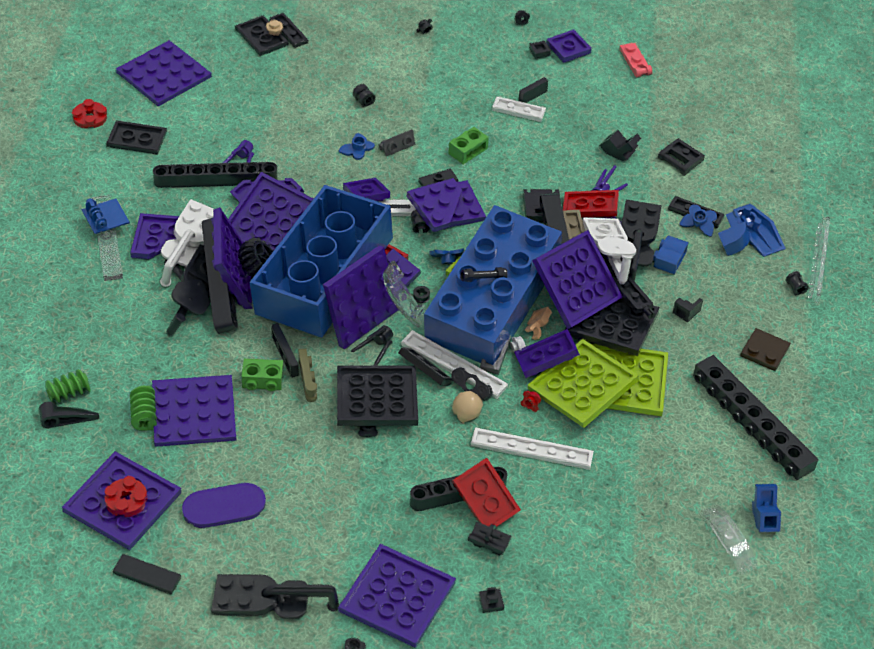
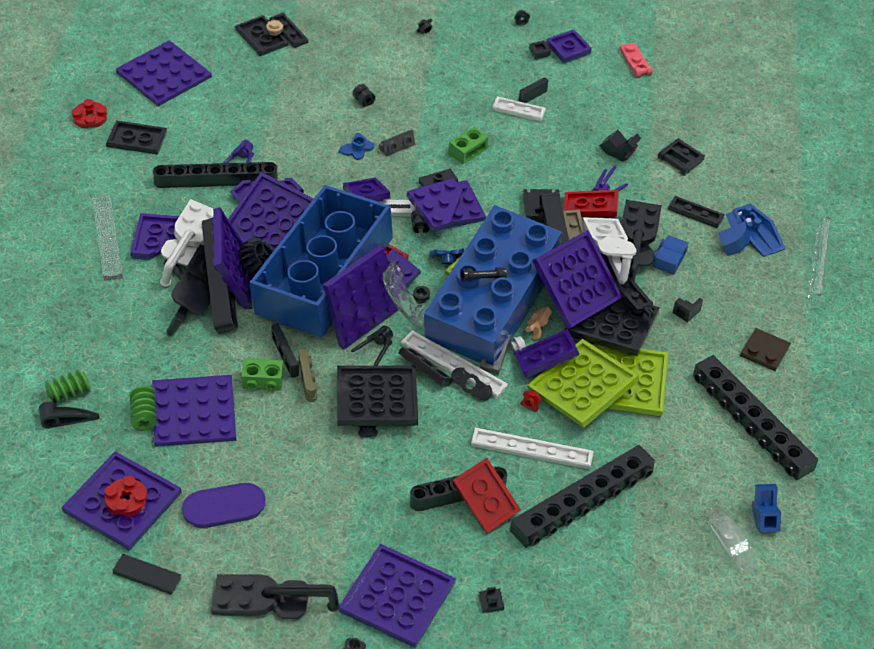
blue hinge [81,198,130,234] -> none
tan hair [452,391,483,424] -> none
black hips [468,522,511,556] -> none
blue animal [680,205,717,237] -> none
black bush [785,271,809,295] -> none
none -> black brick [510,445,655,548]

